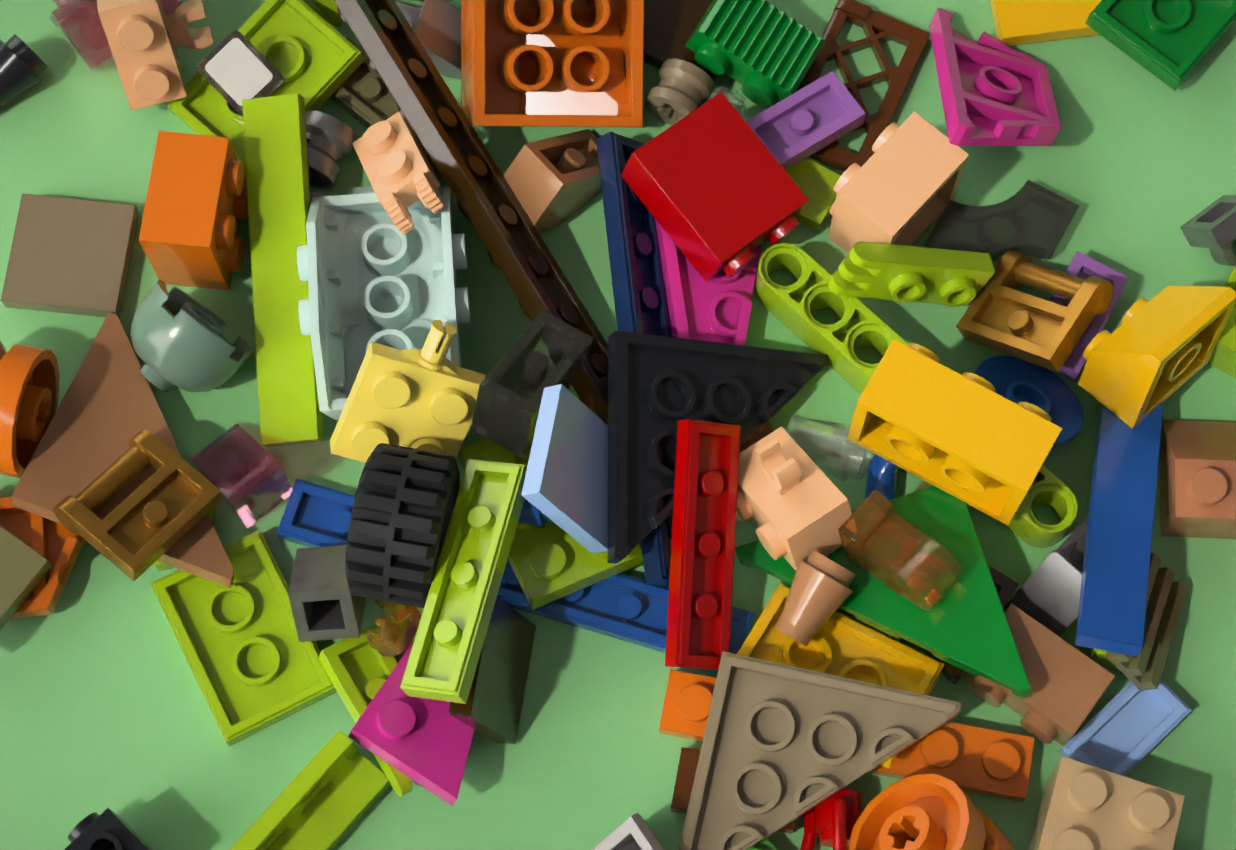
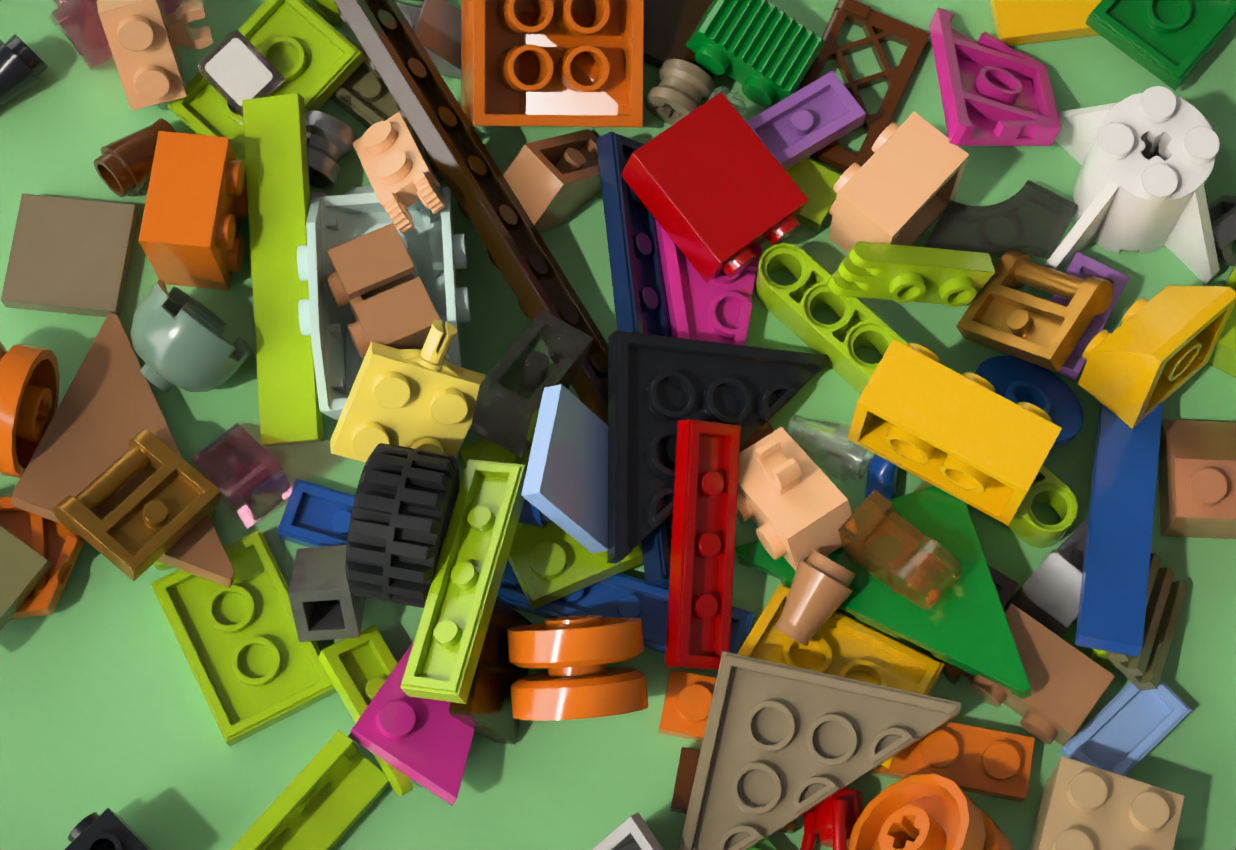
clear yellow arm [367,599,422,657] -> none
none -> reddish brown cone [94,118,176,197]
none -> medium nougat piece [324,223,441,359]
none -> orange wheel [506,615,648,721]
none -> white brick [1045,86,1220,286]

